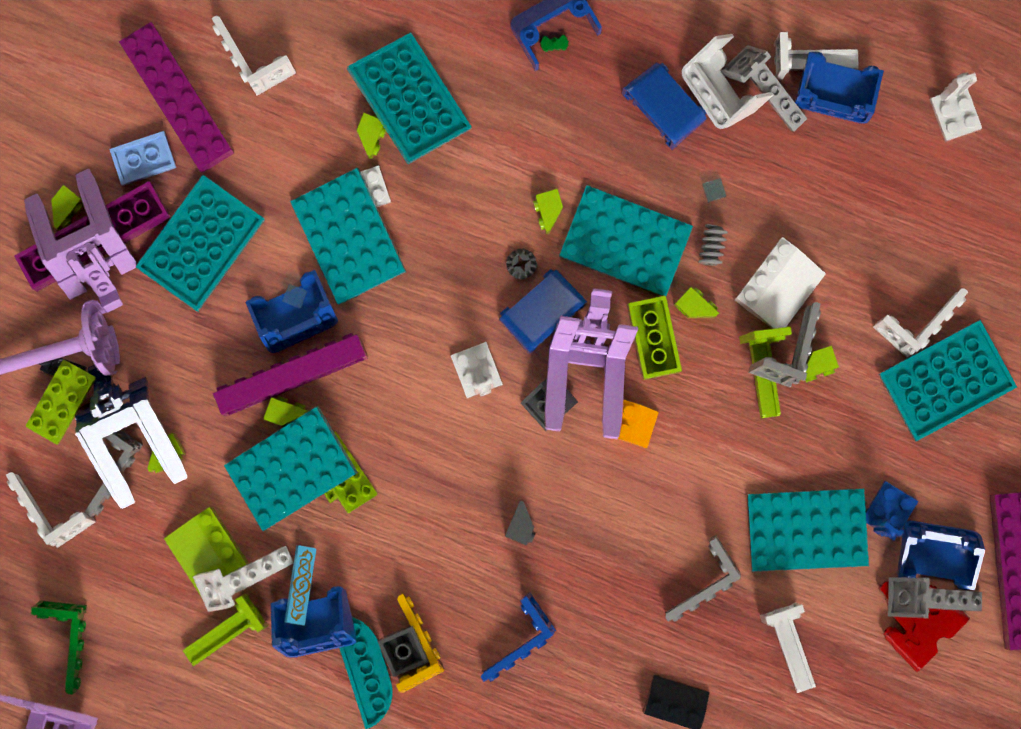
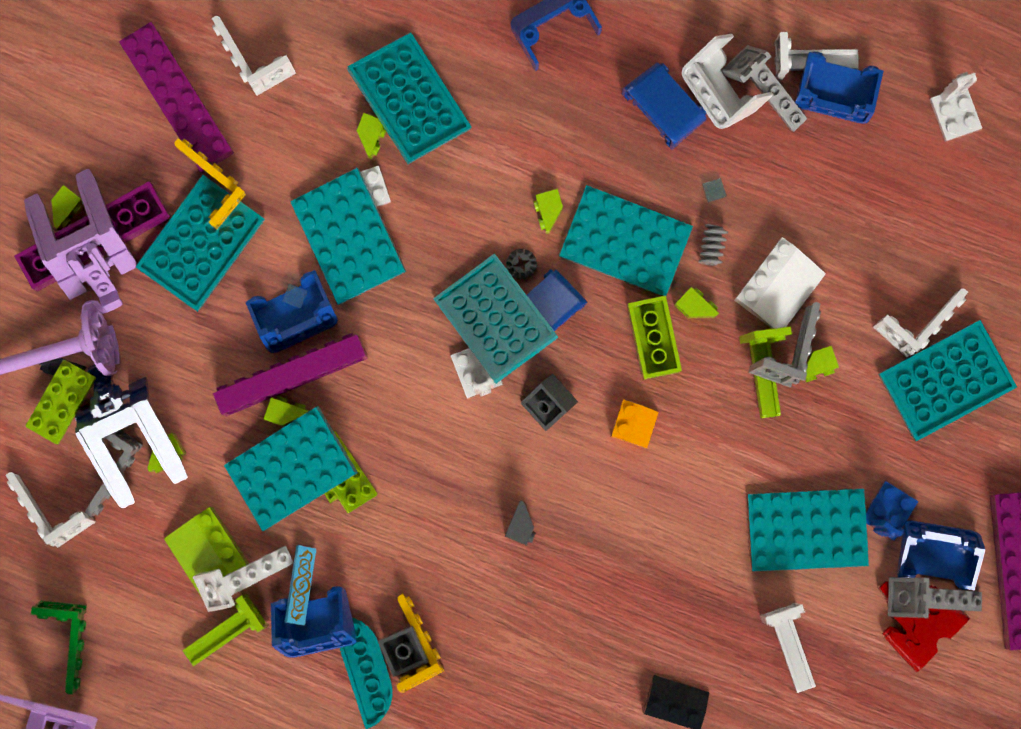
light blue plate [109,131,177,186] -> none
blue bracket [481,593,556,682] -> none
green piece [540,35,569,52] -> none
lavender piece [545,288,638,439] -> none
light grey bracket [665,535,741,622] -> none
none -> yellow bracket [174,138,246,230]
none -> teal plate [433,253,559,384]

